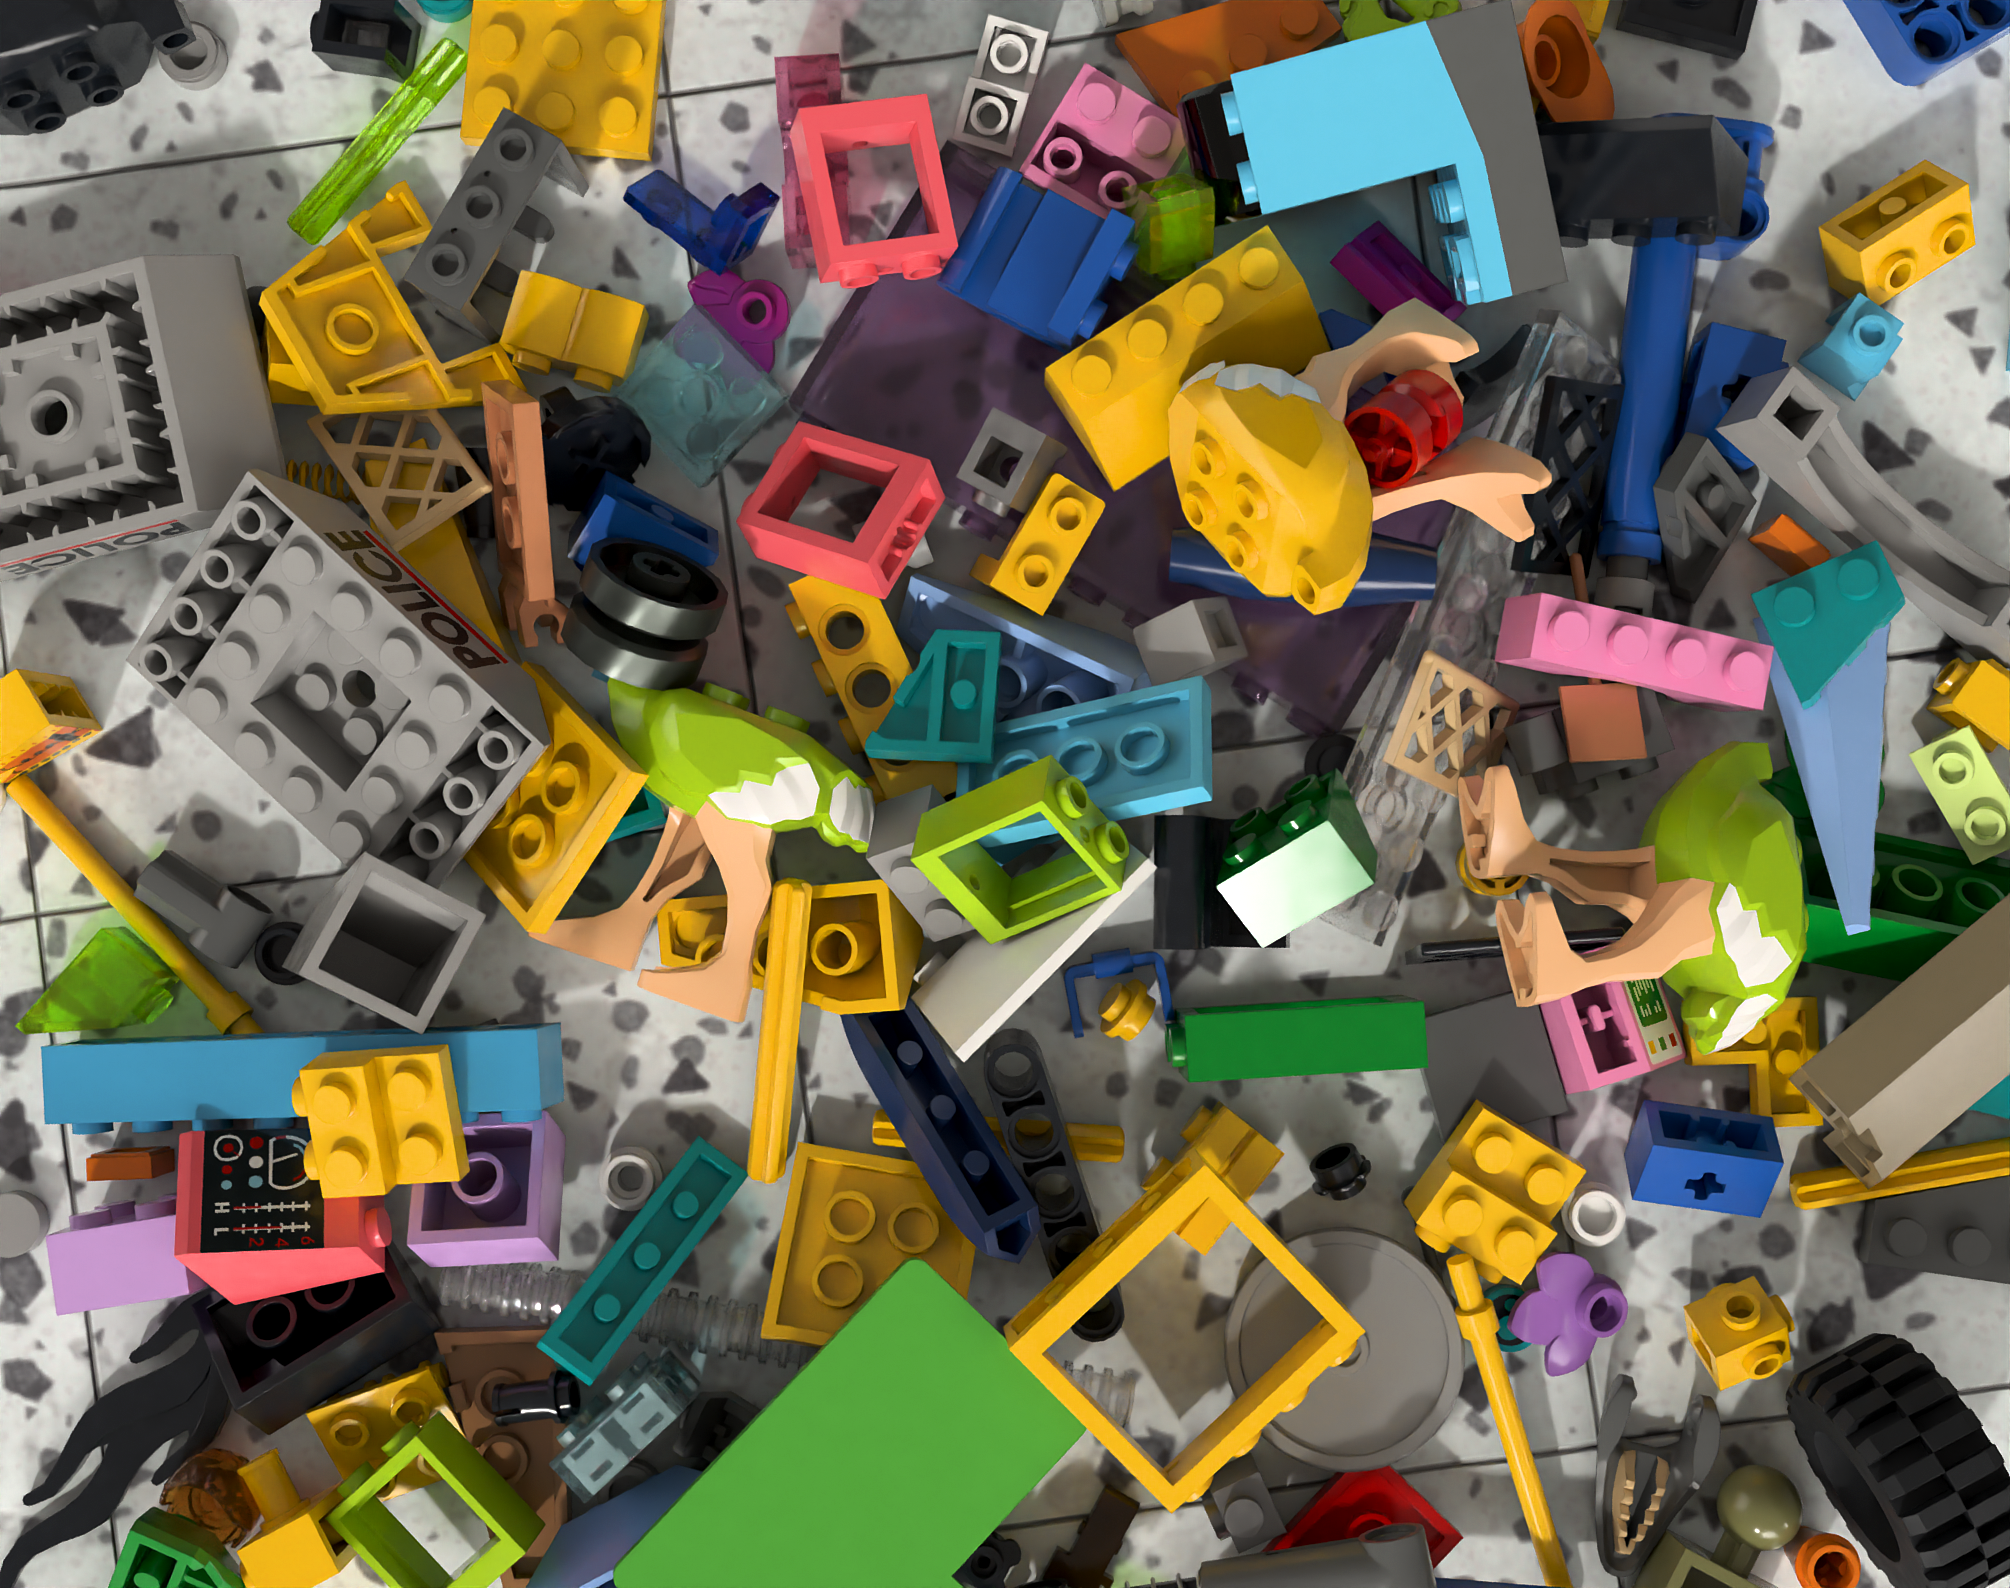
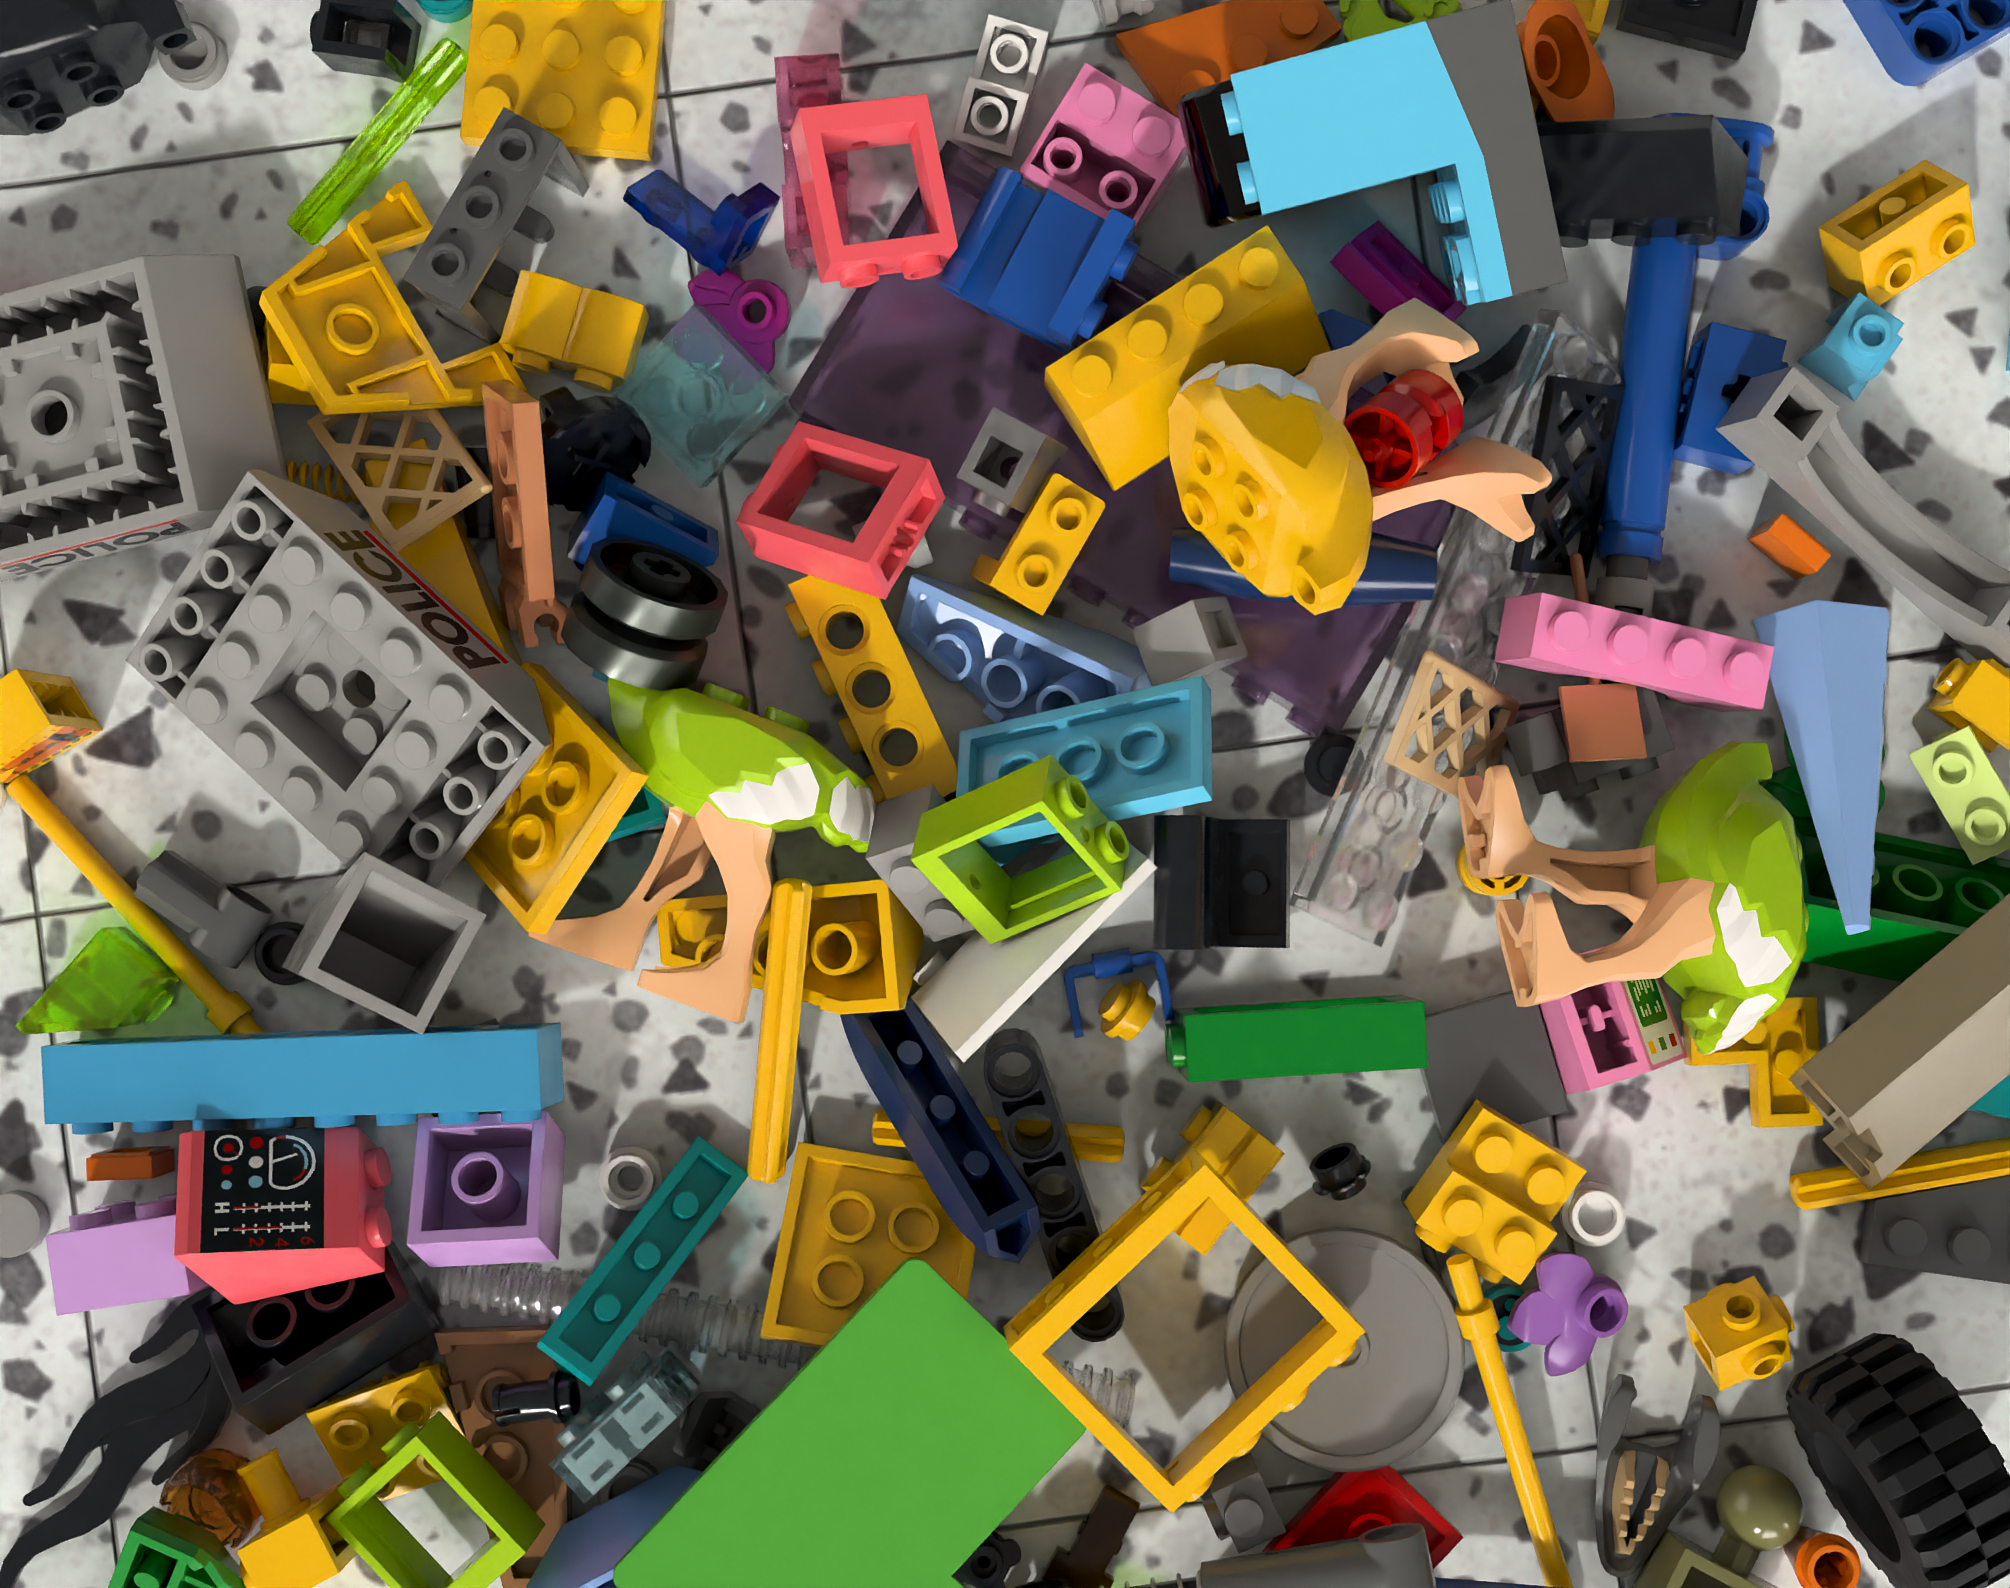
yellow plate [292,1044,470,1198] -> none
teal wing [865,629,1002,764] -> none
clear neon green slope [1121,172,1215,280] -> none
slope [1216,768,1378,948] -> none
black window [1405,927,1625,965] -> none
blue brick [1624,1099,1784,1218] -> none
dark grey wing [1653,432,1757,604] -> none
teal wing [1751,540,1906,710] -> none

